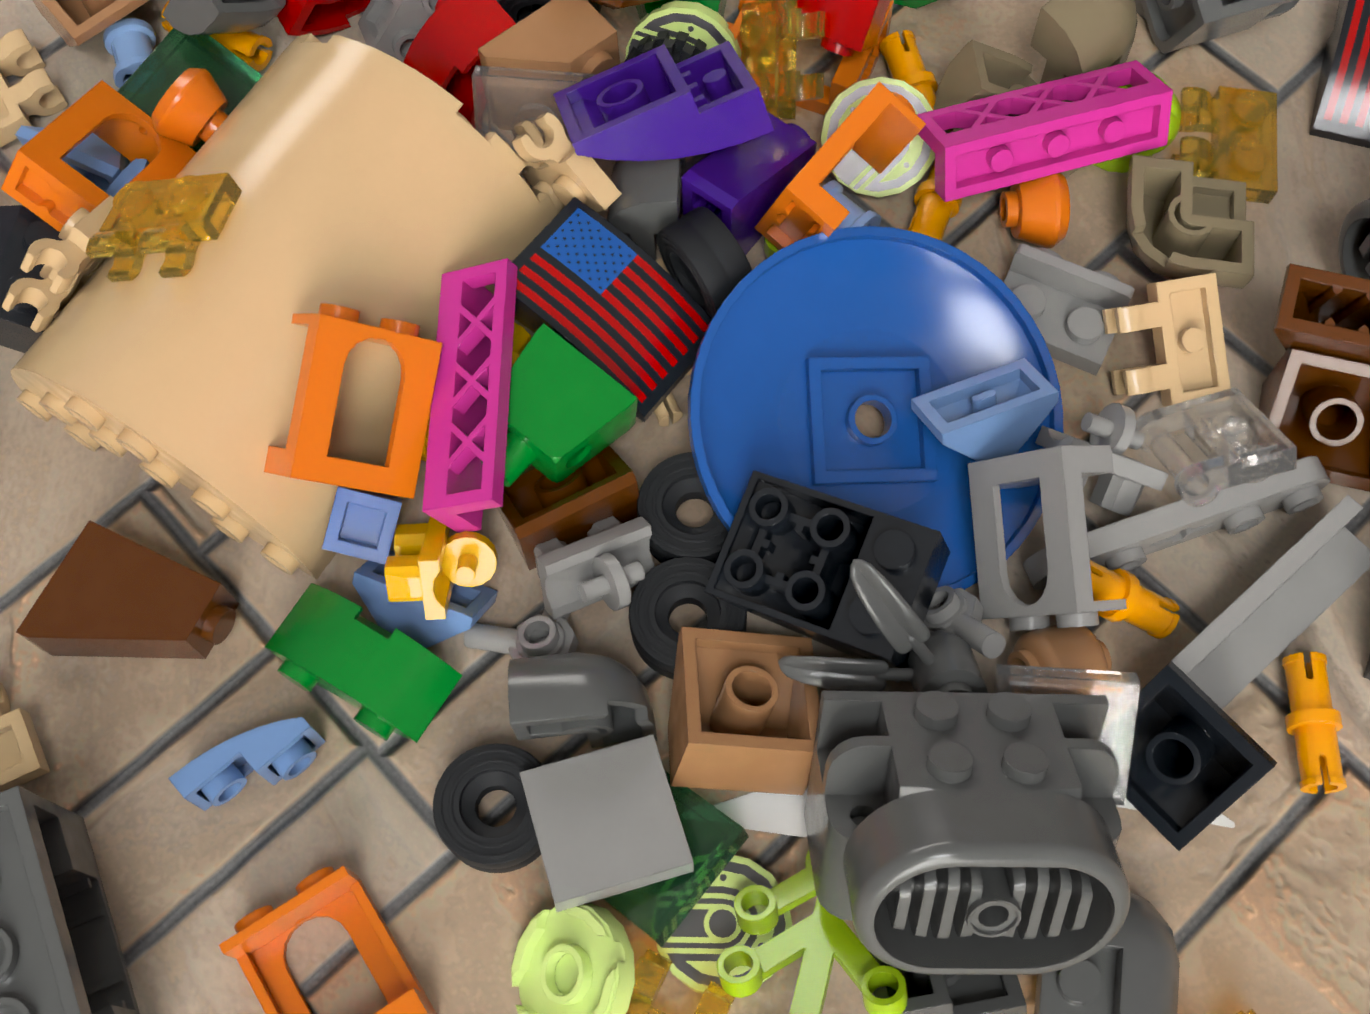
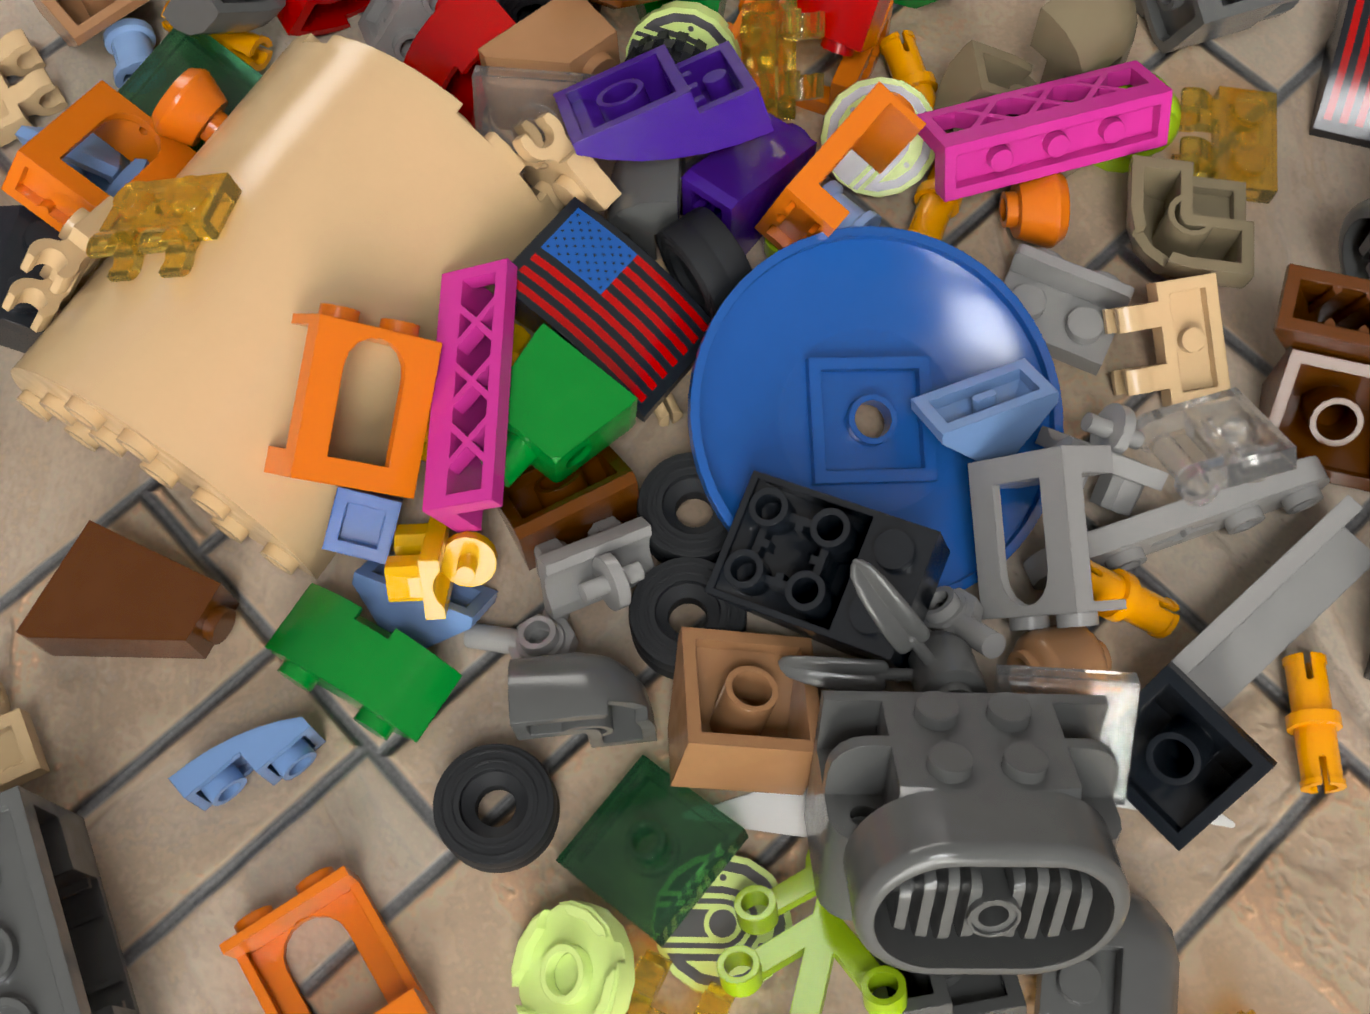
light grey tile [519,734,694,912] -> none

